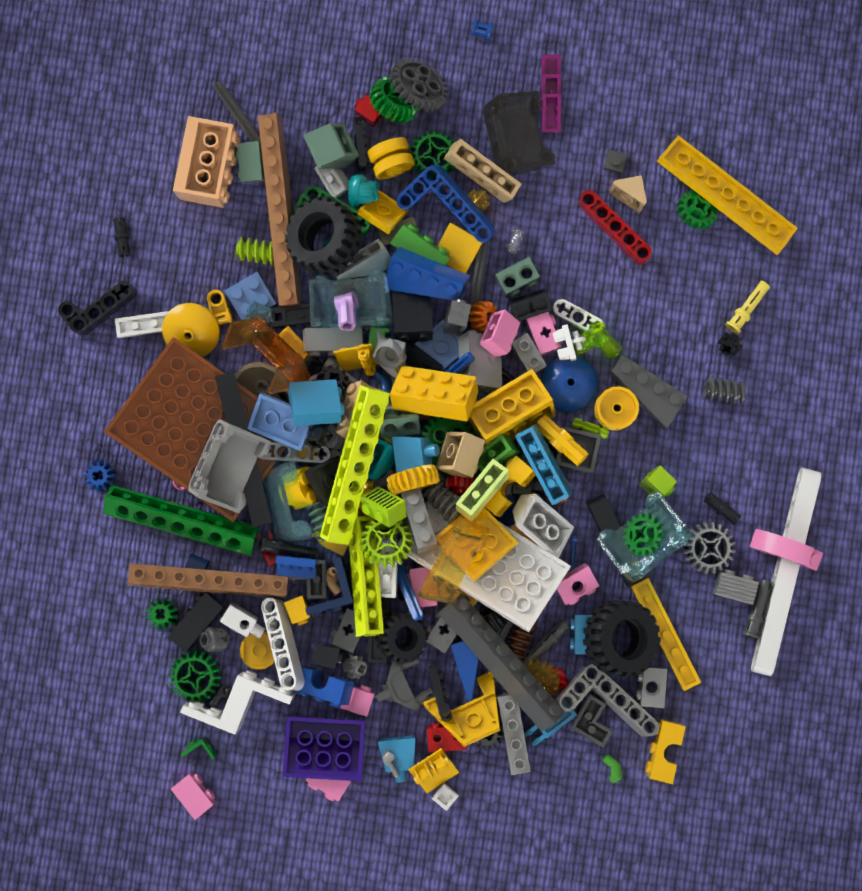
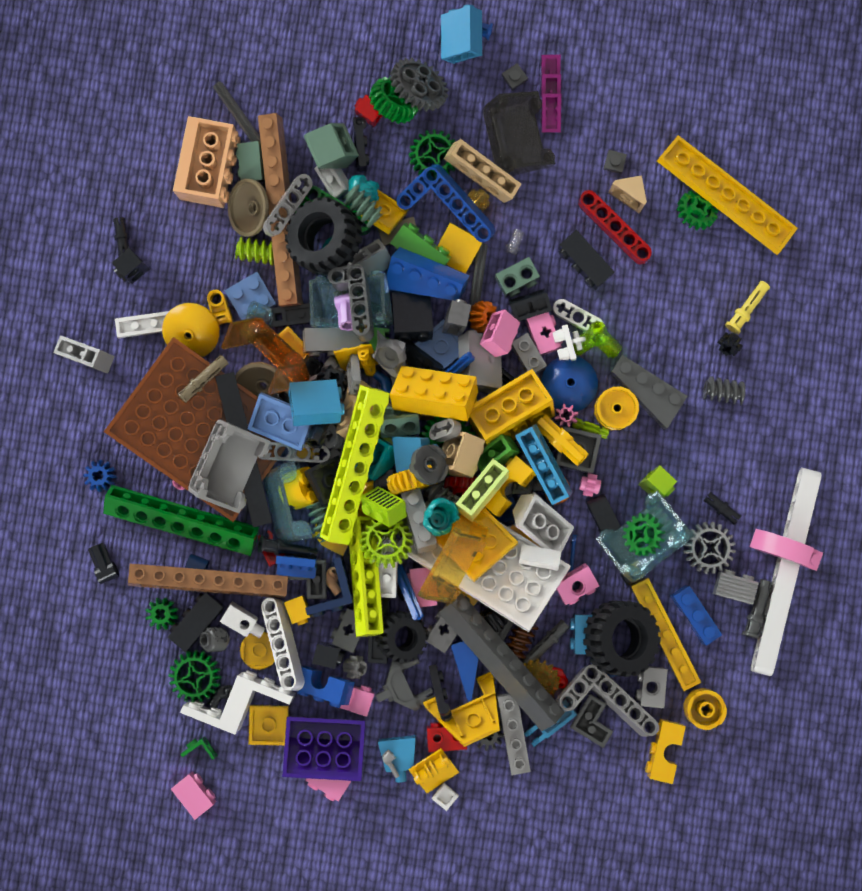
black beam [58,281,137,336] -> none
yellow wheel [367,137,415,180] -> none
bright green arm [602,753,623,783] -> none
none -> light grey slope [53,335,115,374]
none -> black piece [88,543,119,584]
none -> black brick [112,248,150,284]
none -> dark tan pin [177,355,229,403]
none -> dark tan dish [228,179,269,237]
none -> yellow tile [248,705,289,746]
none -> light grey beam [263,174,312,237]
none -> dark grey beam [328,264,374,342]
none -> sand green piece [342,184,384,228]
none -> light grey tile [347,354,361,395]
none -> dark grey plate [409,445,449,485]
none -> teal hair [423,498,460,536]
none -> light grey beam [429,418,461,442]
none -> dark azure brick [441,5,482,64]
none -> dark grey plate [502,63,528,91]
none -> white slope [519,544,561,571]
none -> bright pink gear [555,404,578,428]
none -> black brick [558,229,614,290]
none -> bright pink gear [579,473,601,497]
none -> blue arch [670,585,722,646]
none -> yellow brick [683,688,727,730]

